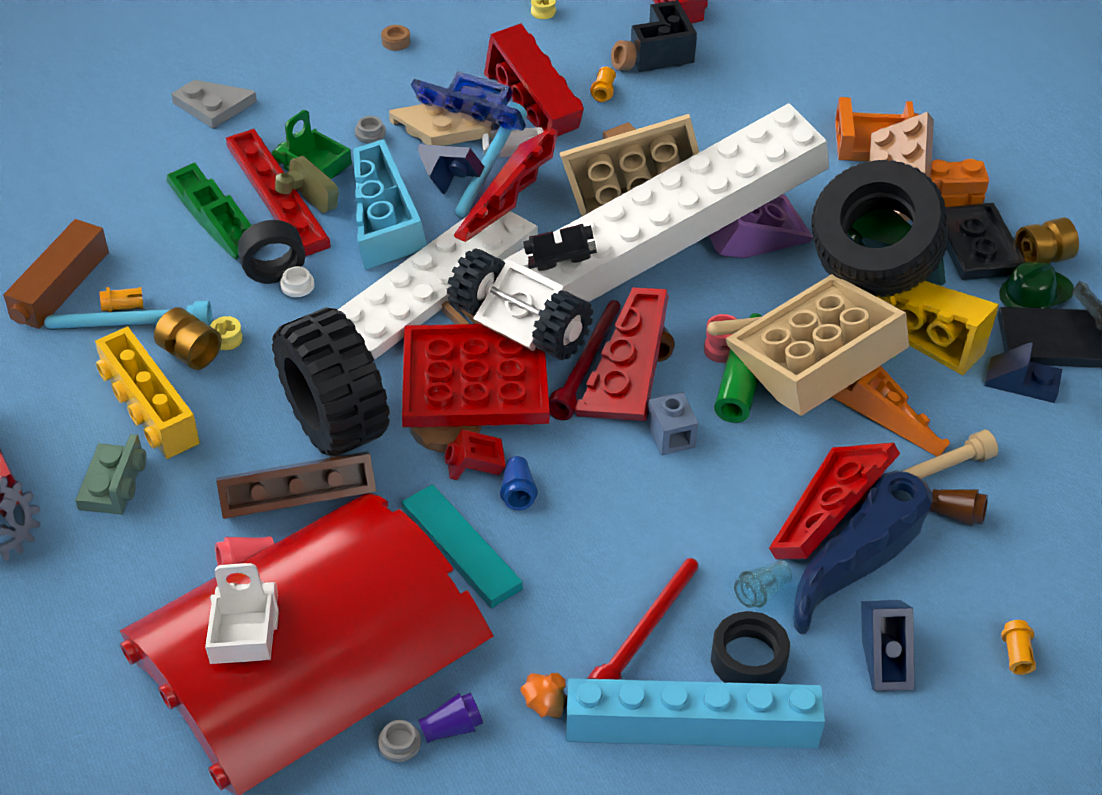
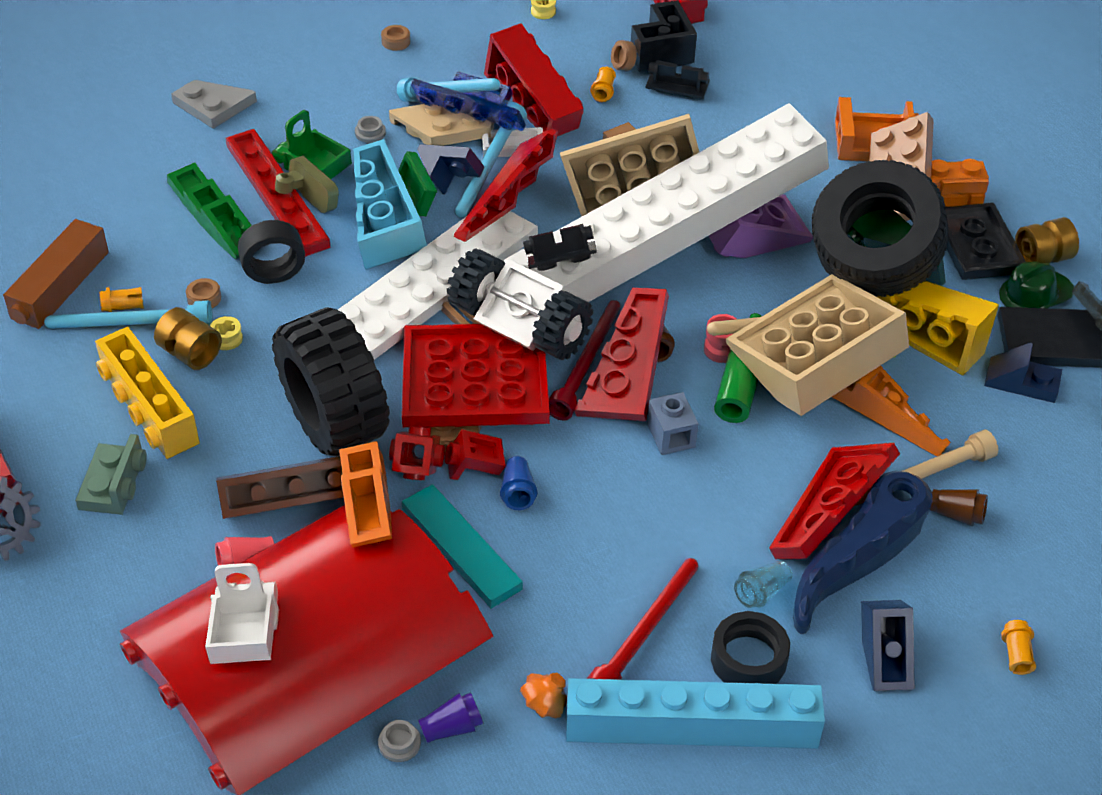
white plate [280,266,315,297] -> none
none -> medium nougat tile [186,278,221,308]
none -> orange slope [339,441,392,548]
none -> red brick [389,425,445,480]
none -> medium azure piece [397,77,500,102]
none -> green tile [398,151,437,217]
none -> black hinge [645,60,710,99]

